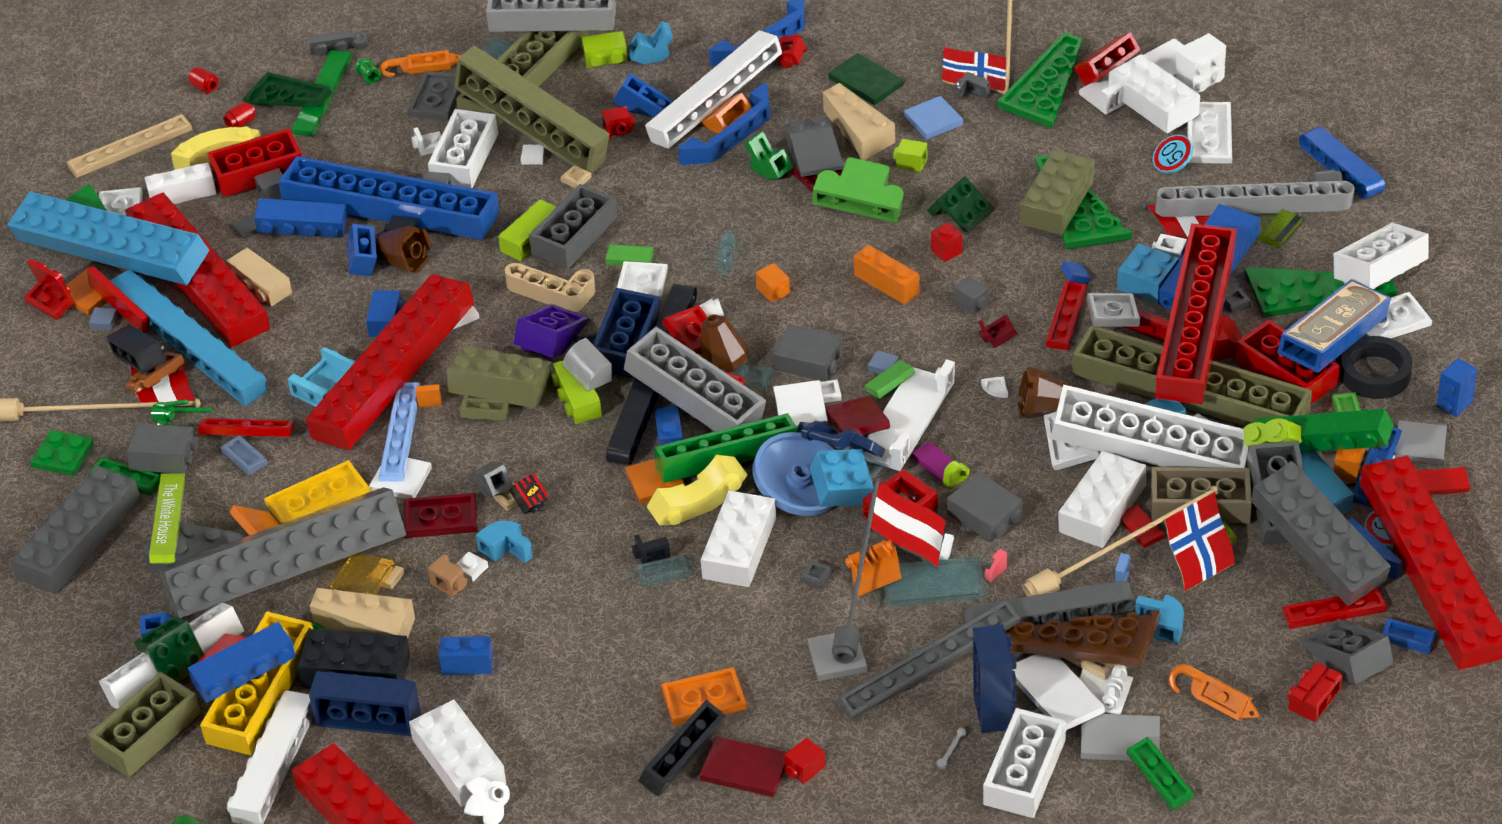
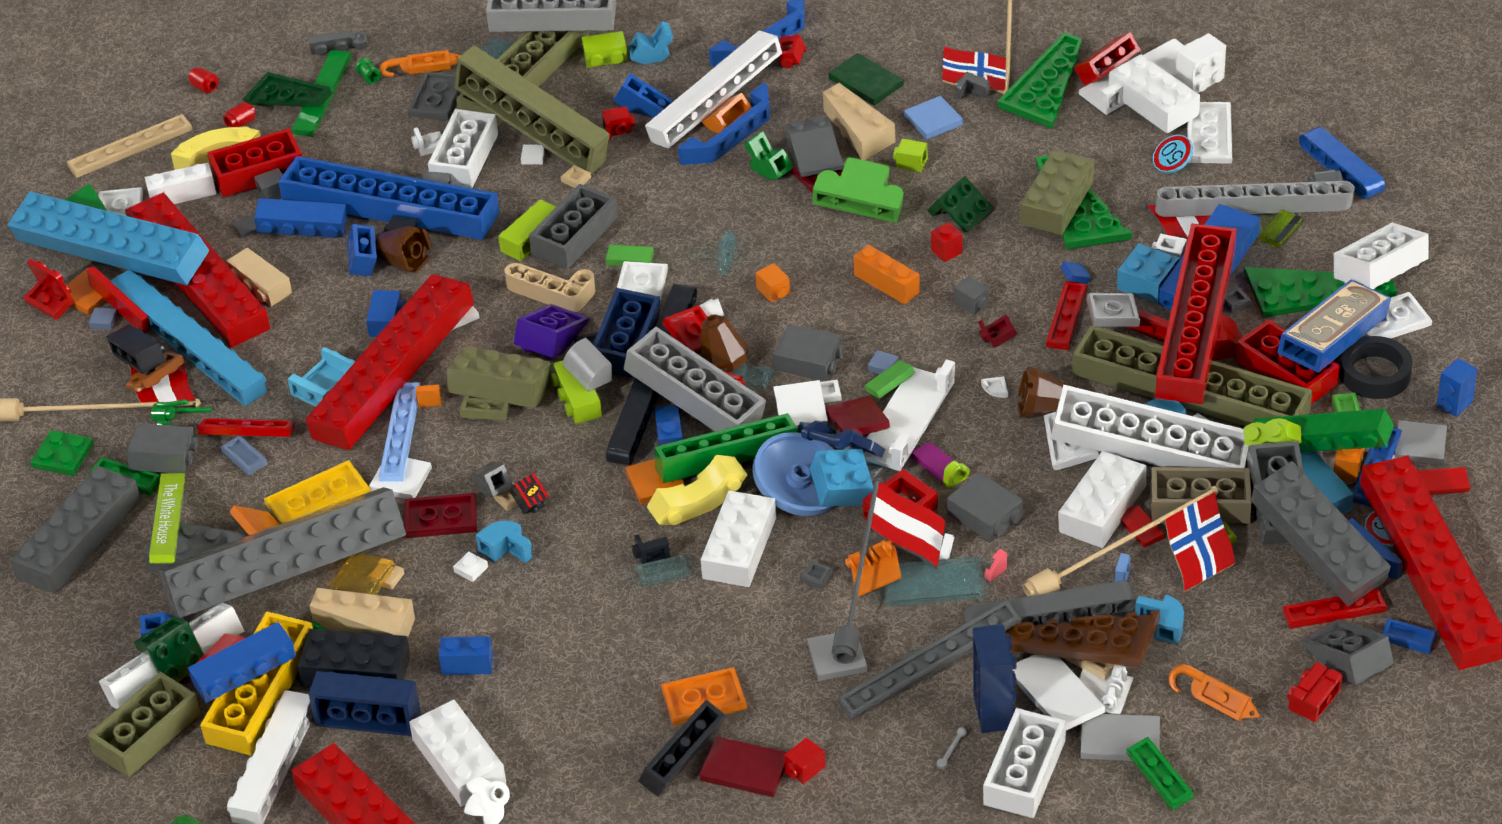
medium nougat brick [428,554,468,596] -> none

